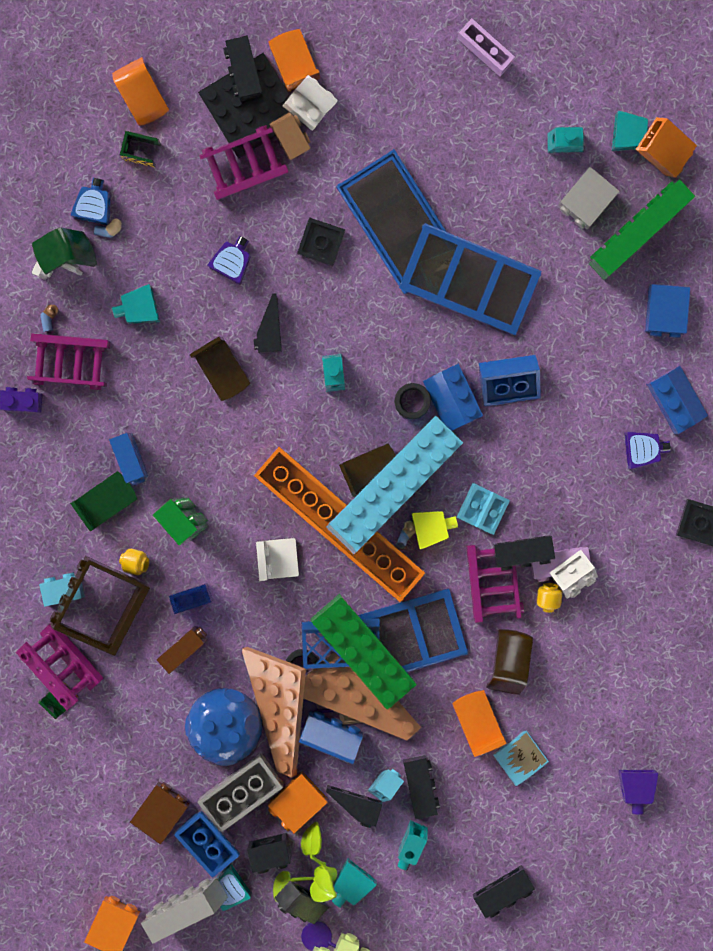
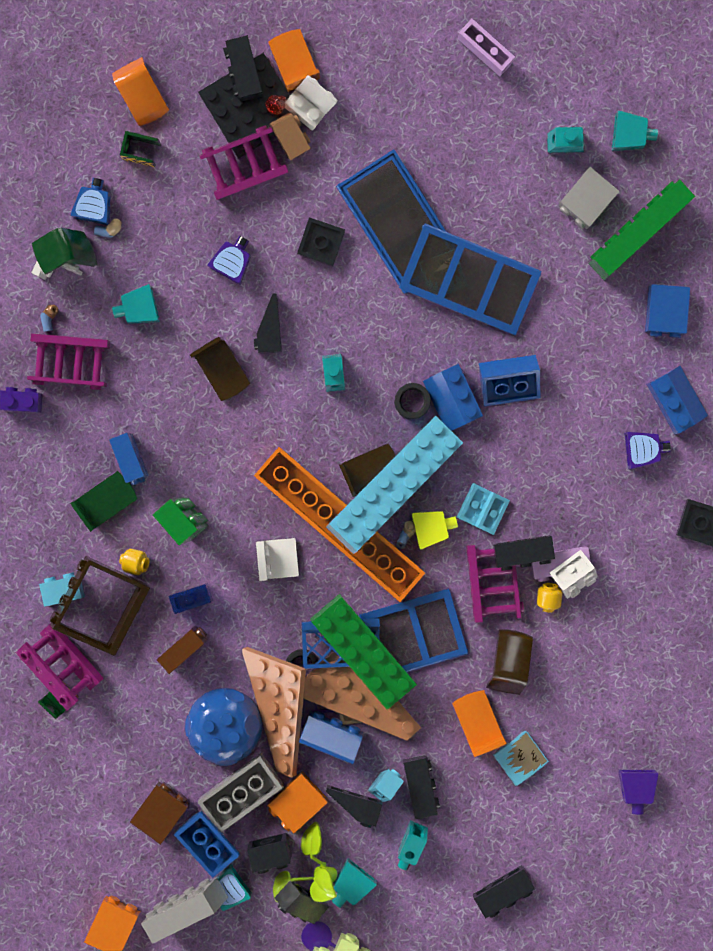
orange brick [636,117,697,178] -> none
none -> clear red tile [265,95,286,115]

